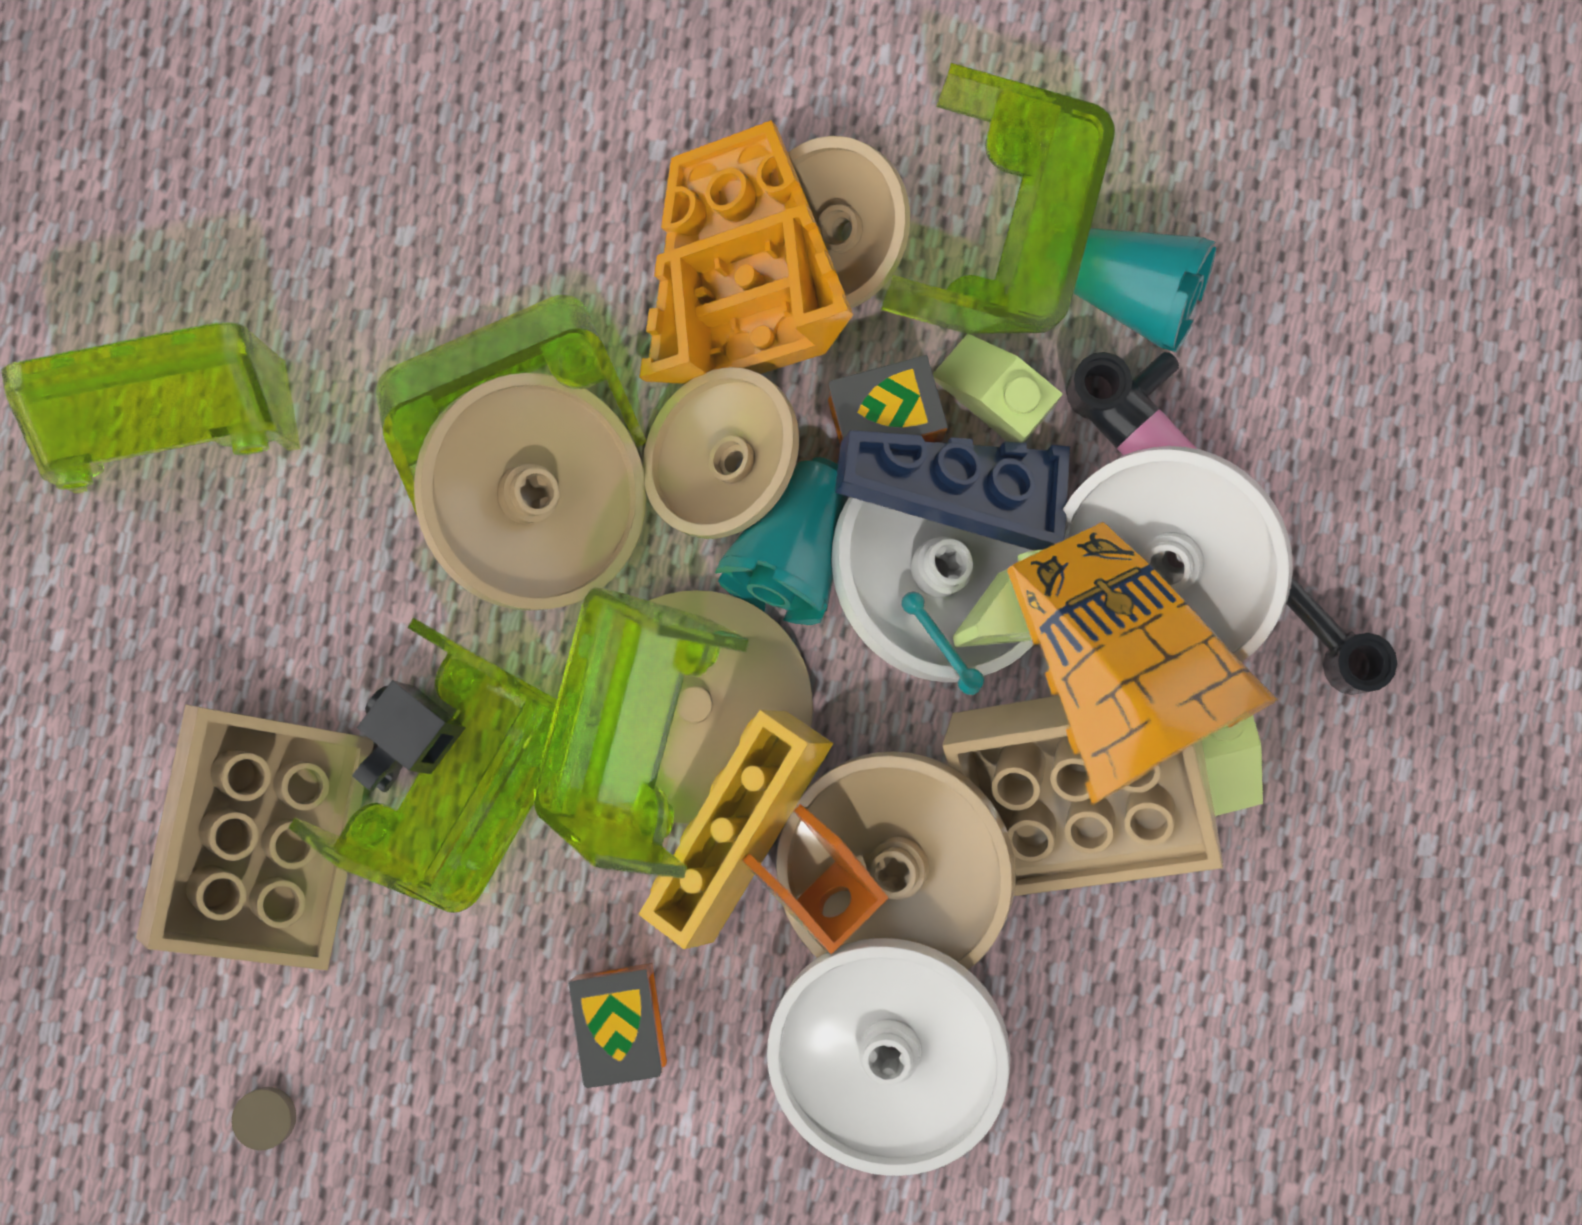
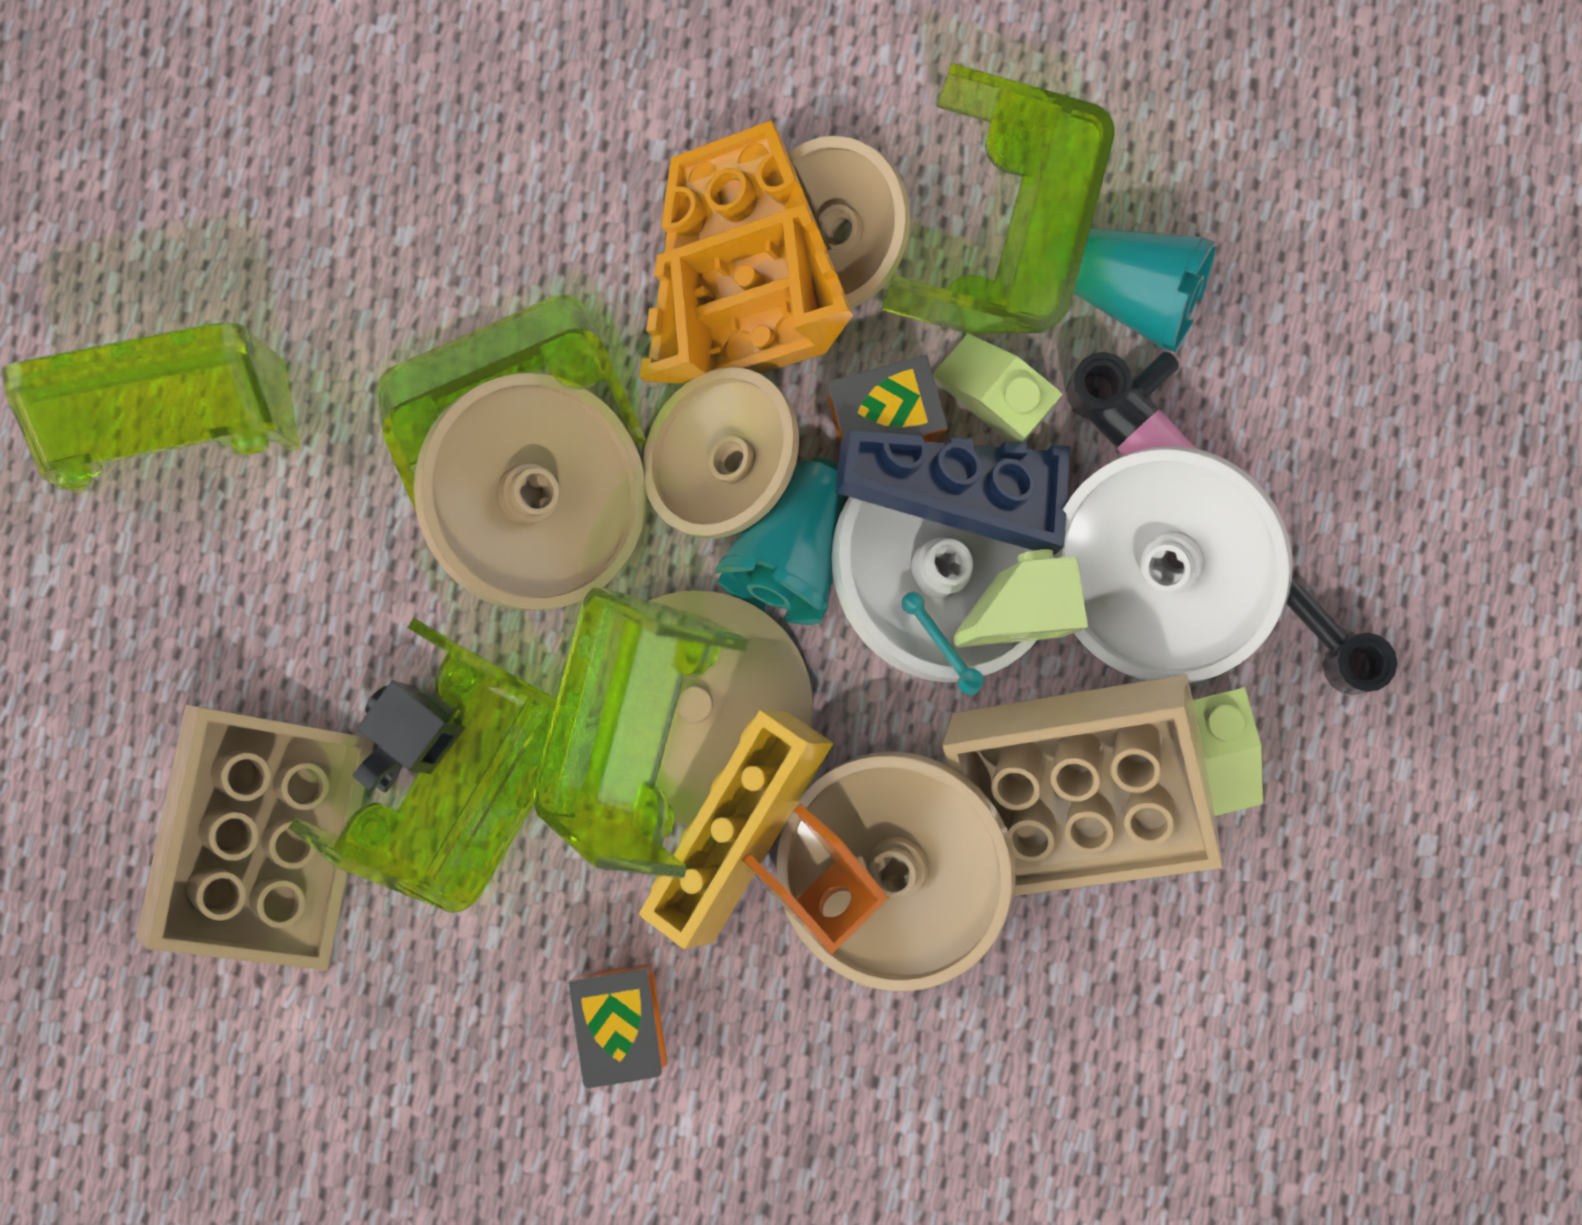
dark tan tile [232,1087,296,1151] -> none
white dish [767,938,1010,1176] -> none
light orange wedge [1007,522,1278,805] -> none

